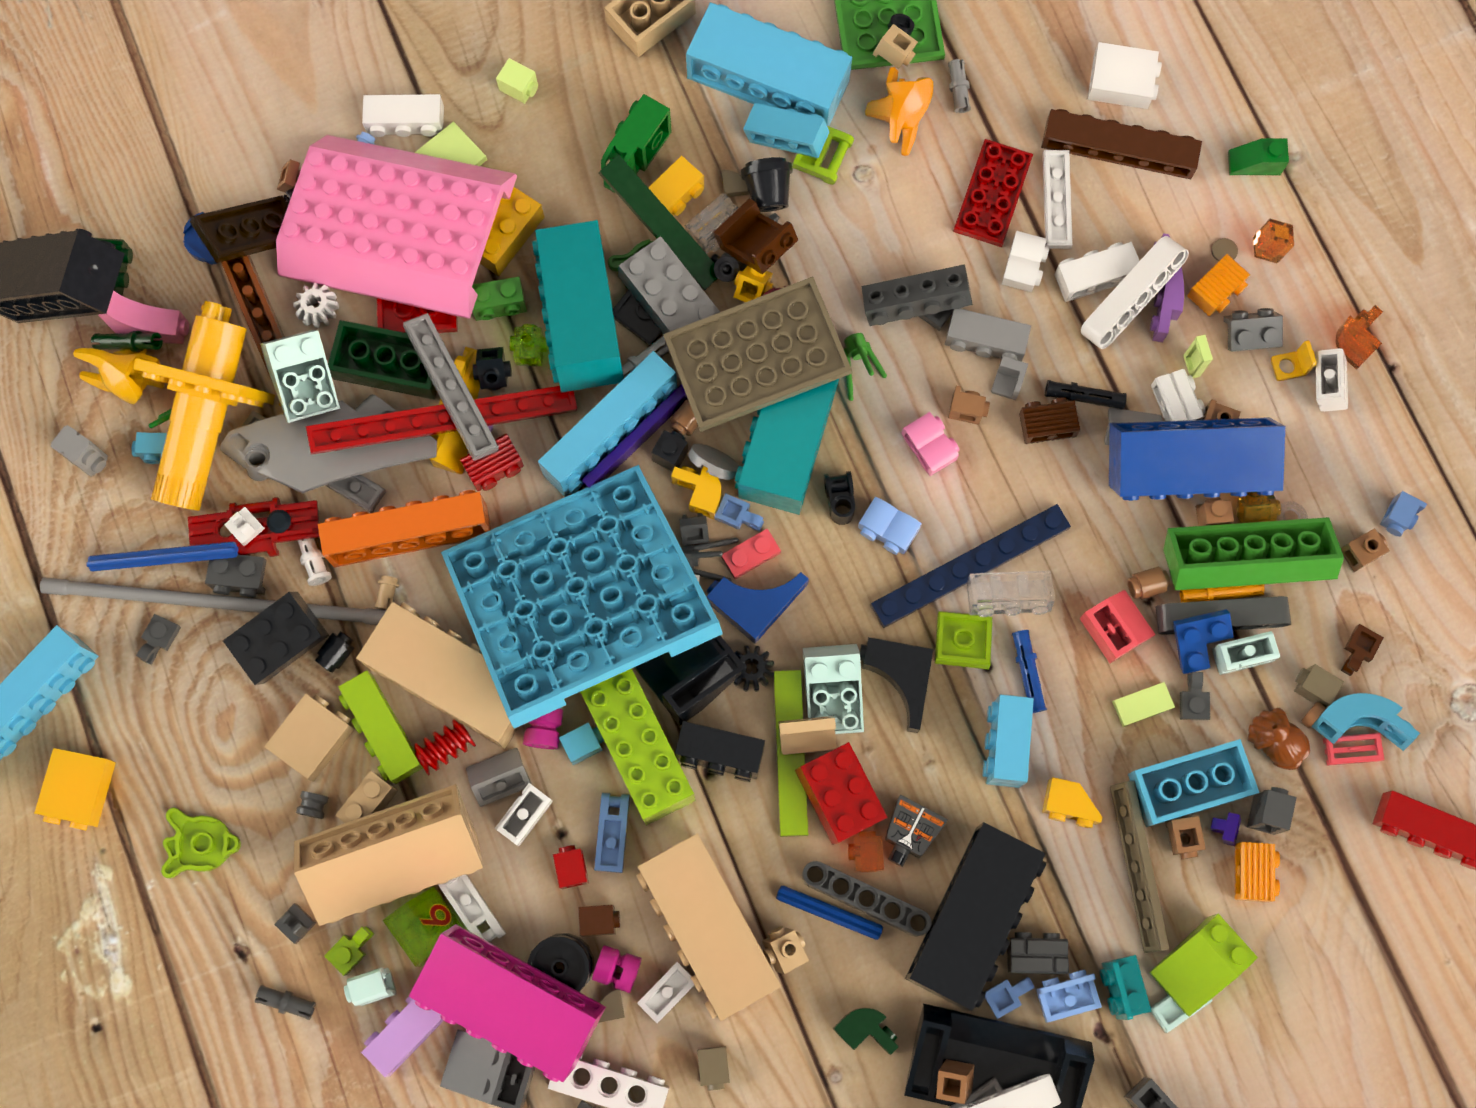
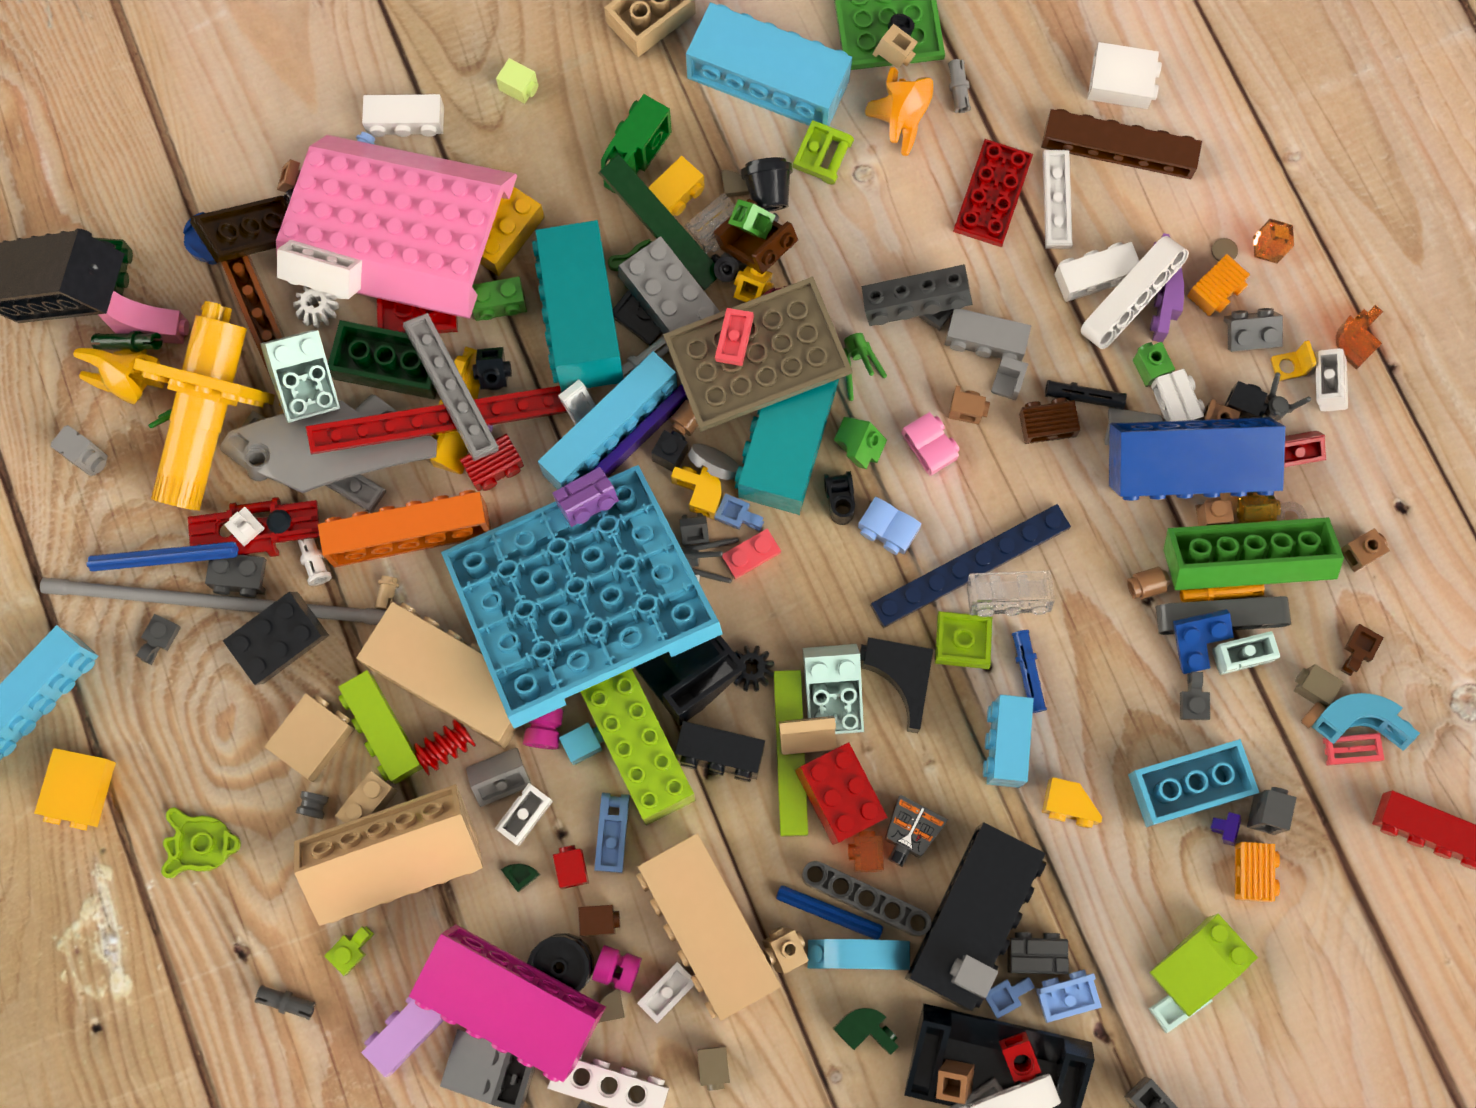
medium azure brick [131,432,167,464] -> none
dark grey tile [274,903,316,944] -> none
black brick [315,631,355,673] -> none
light aqua brick [344,967,396,1006] -> none
clear neon green slope [383,887,463,967] -> none
yellowish green tile [415,121,487,166] -> none
white plate [438,874,506,942] -> none
clear neon green brick [509,324,548,366] -> none
blue arch [706,572,809,644] -> none
medium azure brick [743,103,829,158] -> none
white brick [1002,231,1050,292] -> none
coral slope [1079,590,1156,664] -> none
teal bracket [1099,955,1152,1020] -> none
dark tan tile [1110,781,1169,953] -> none
yellowish green tile [1112,682,1175,727] -> none
medium nougat brick [1165,816,1206,860] -> none
yellowish green tile [1183,335,1213,378] -> none
green slope [1228,138,1289,176] -> none
dark orange hair [1248,708,1310,770] -> none
medium blue brick [1380,491,1427,537] -> none
none -> white brick [277,240,362,299]
none -> dark green tile [501,864,541,892]
none -> medium lavender brick [552,467,619,527]
none -> white plate [558,380,596,425]
none -> coral plate [715,308,754,366]
none -> bright green brick [728,199,776,240]
none -> medium azure arch [808,939,910,970]
none -> bright green brick [834,417,887,469]
none -> light grey brick [950,955,999,998]
none -> red brick [999,1031,1042,1083]
none -> bright green brick [1133,342,1175,387]
none -> black brick [1224,381,1268,418]
none -> dark grey plant [1265,372,1311,421]
none -> red slope [1284,431,1326,467]

